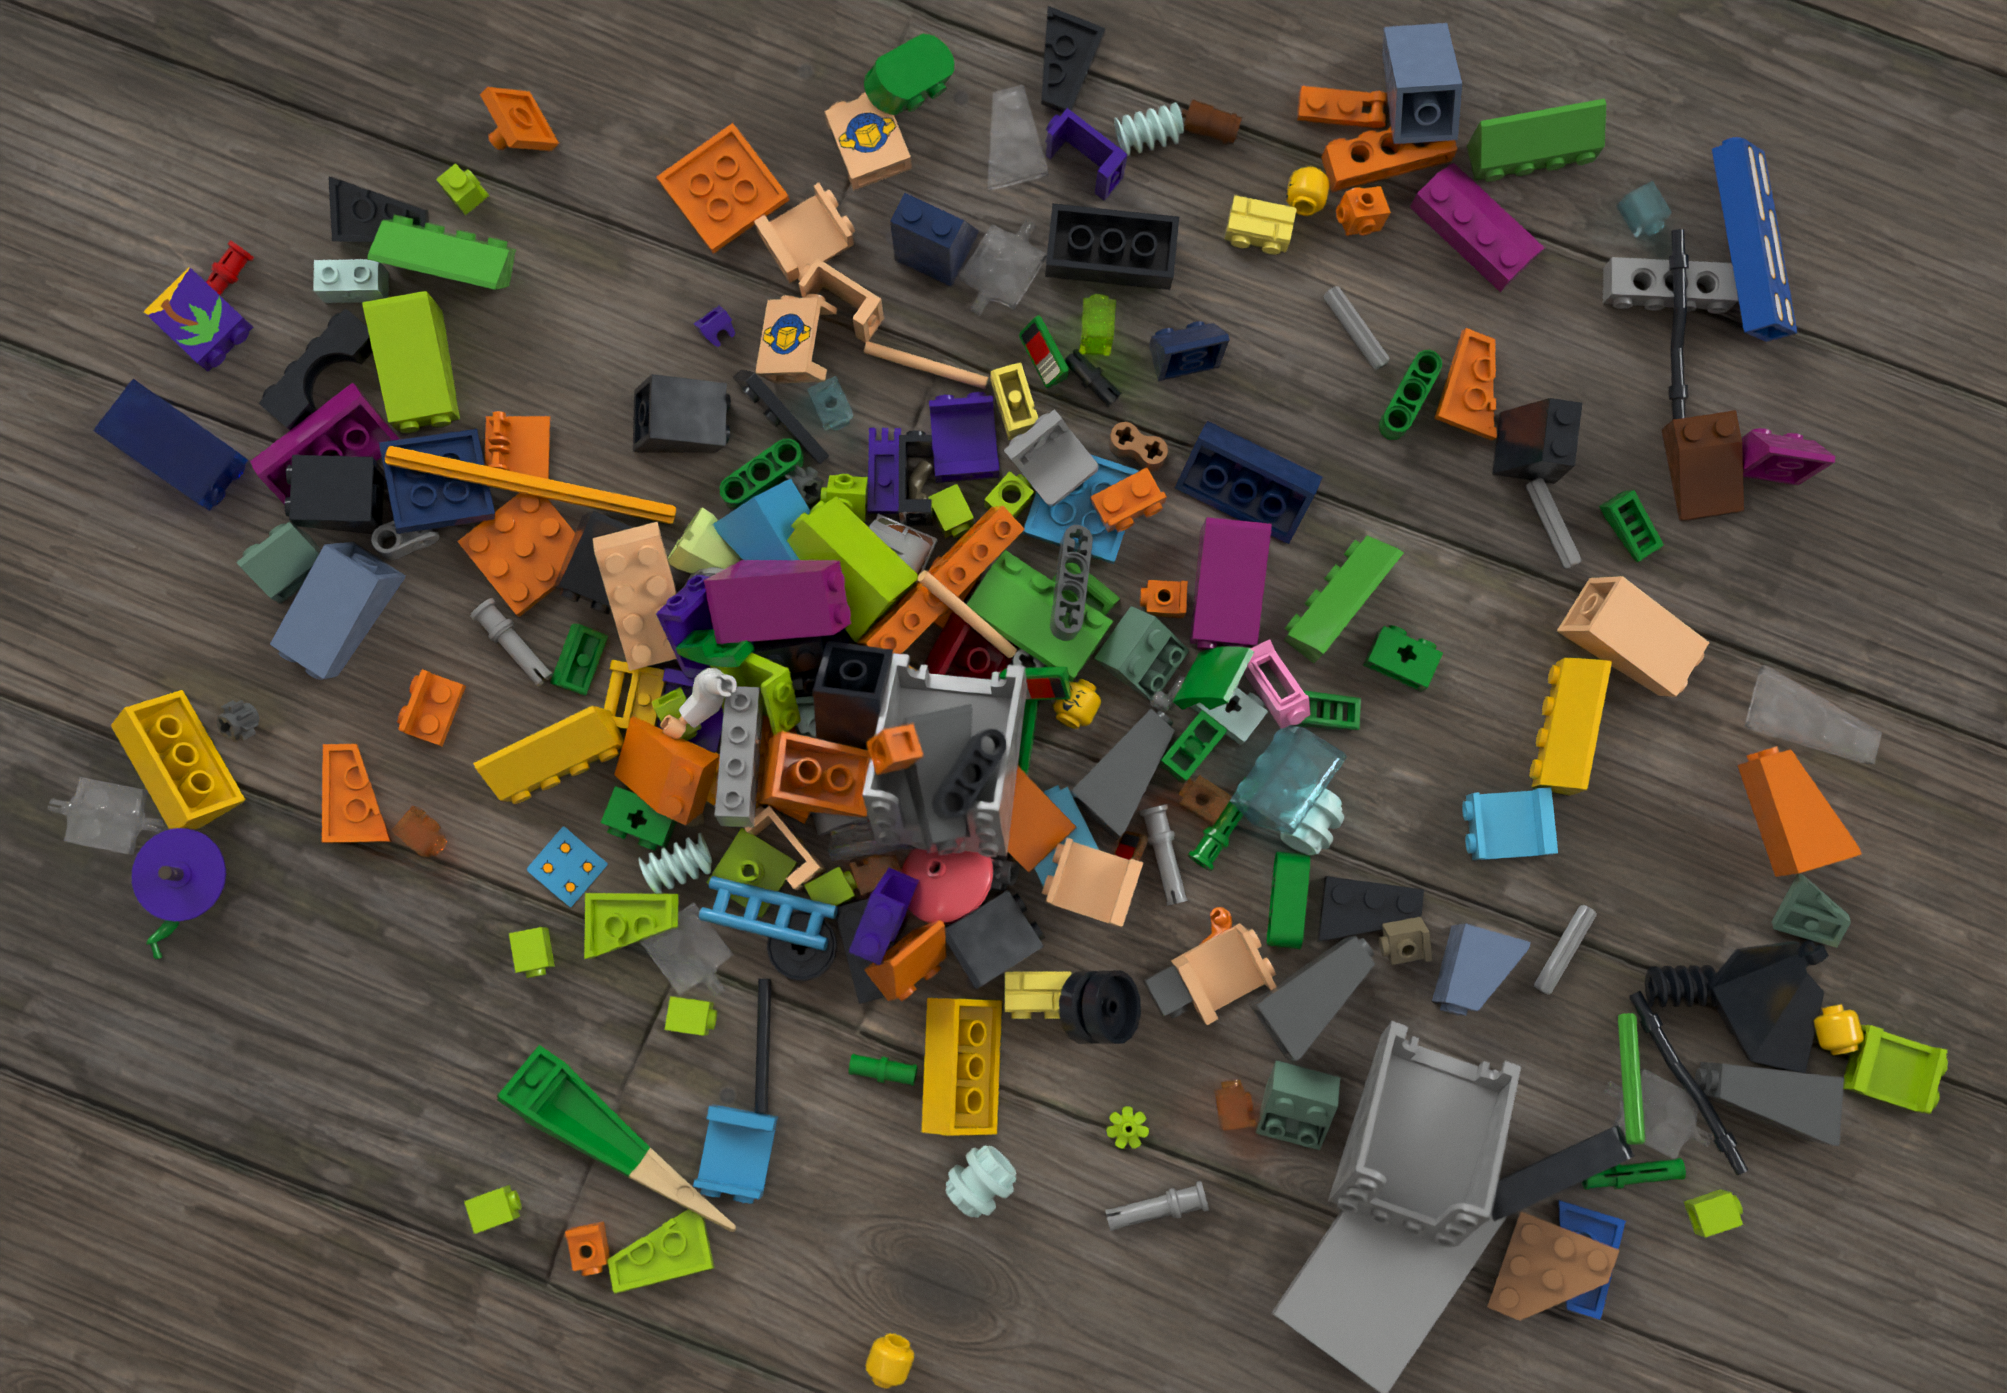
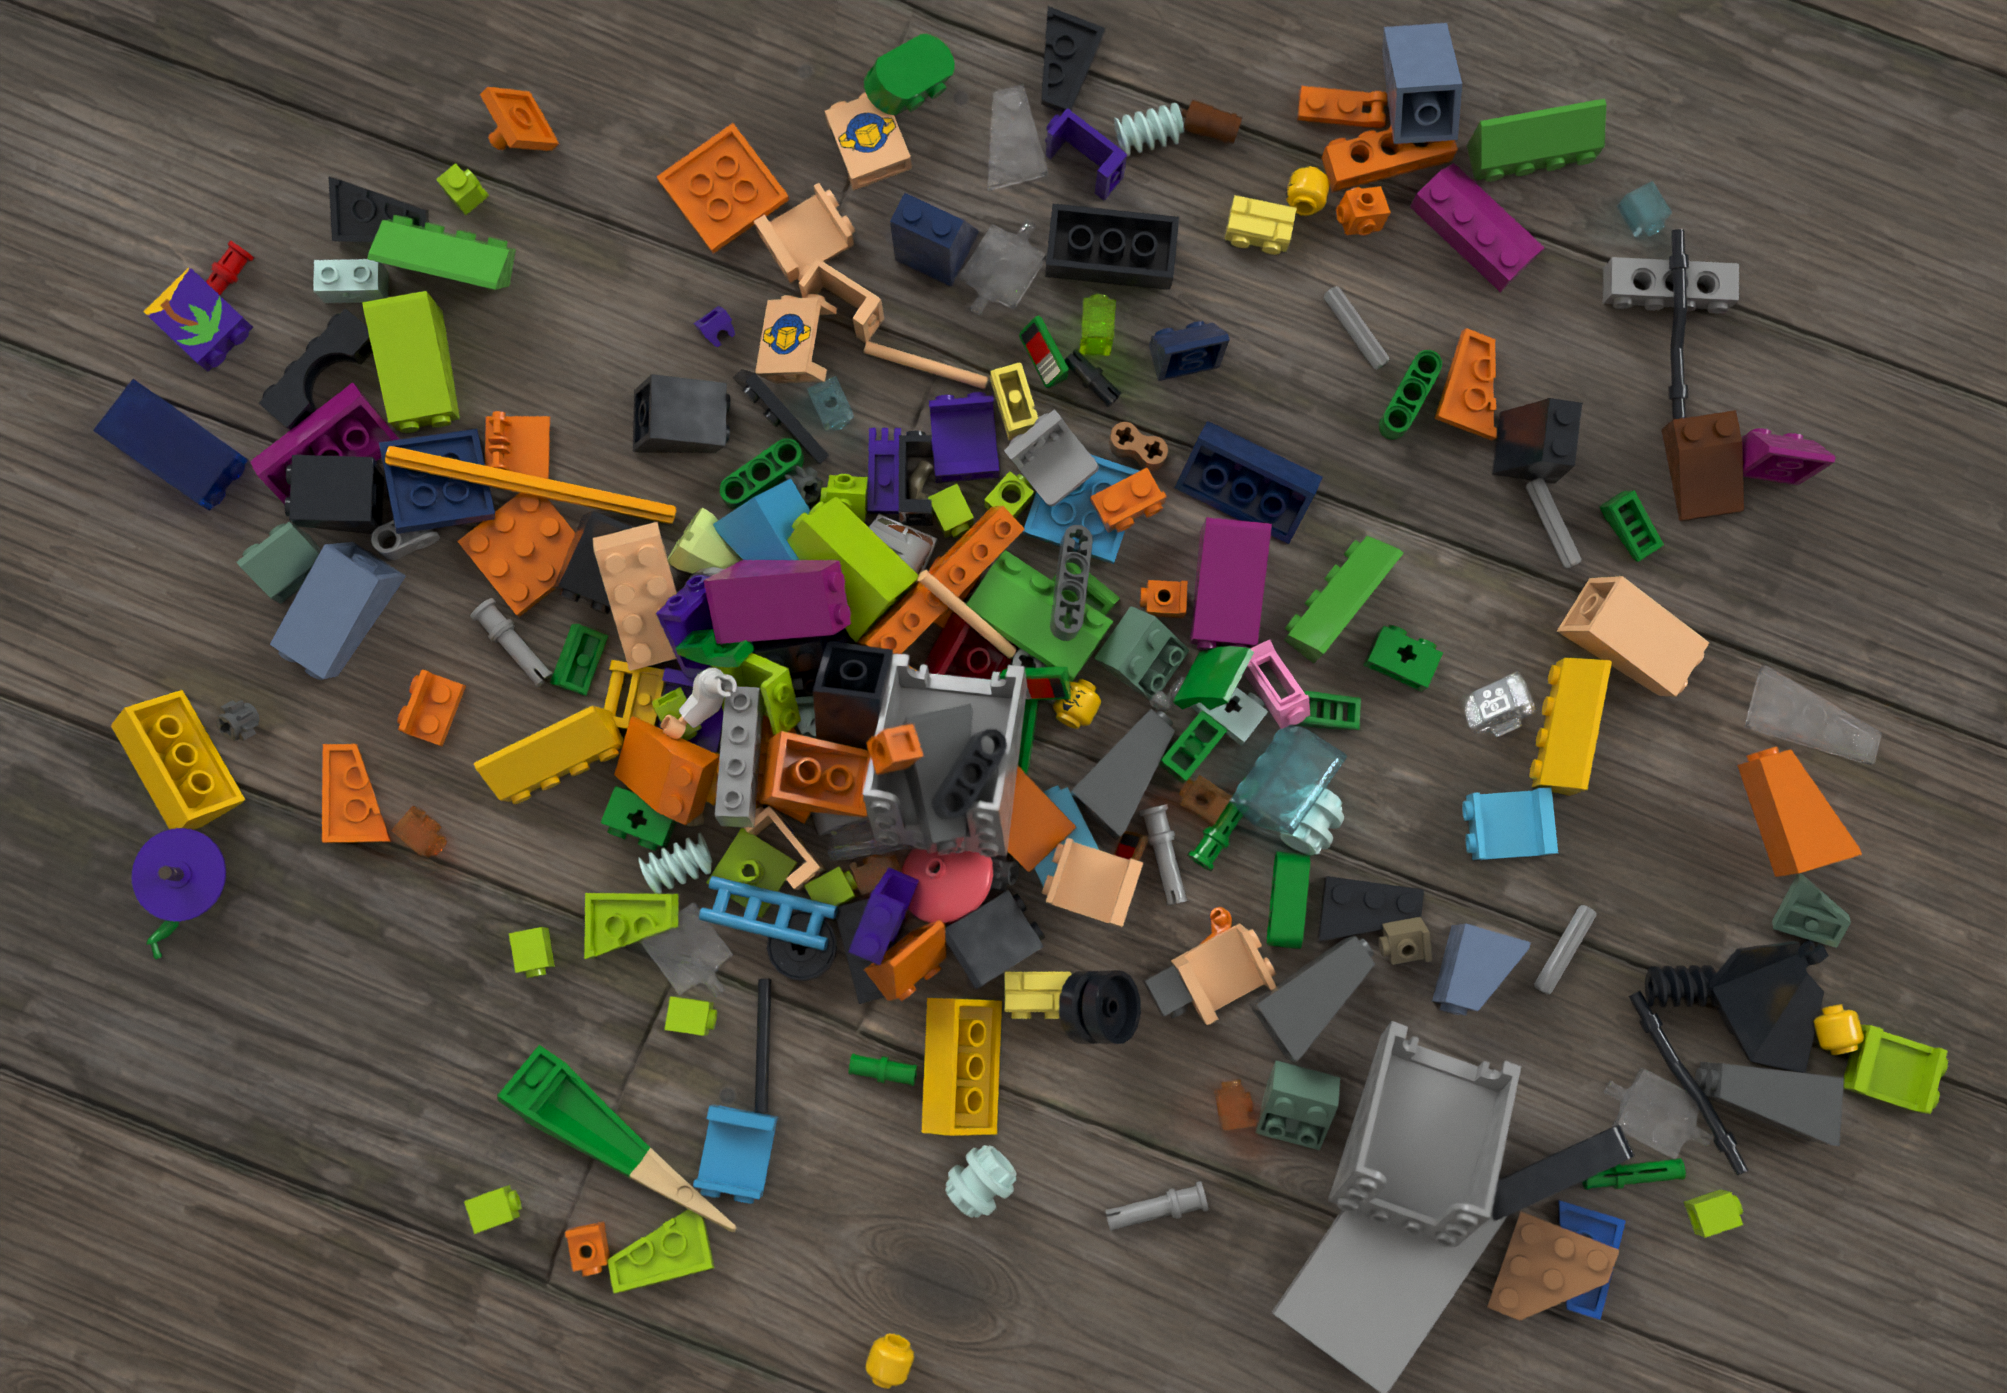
clear plate [48,777,163,855] -> none
dark azure sticker [526,826,608,907] -> none
lime plant [1106,1106,1149,1149] -> none
bright green axle [1618,1013,1645,1145] -> none
blue brick [1712,137,1797,342] -> none
none -> clear piece [1459,671,1538,738]

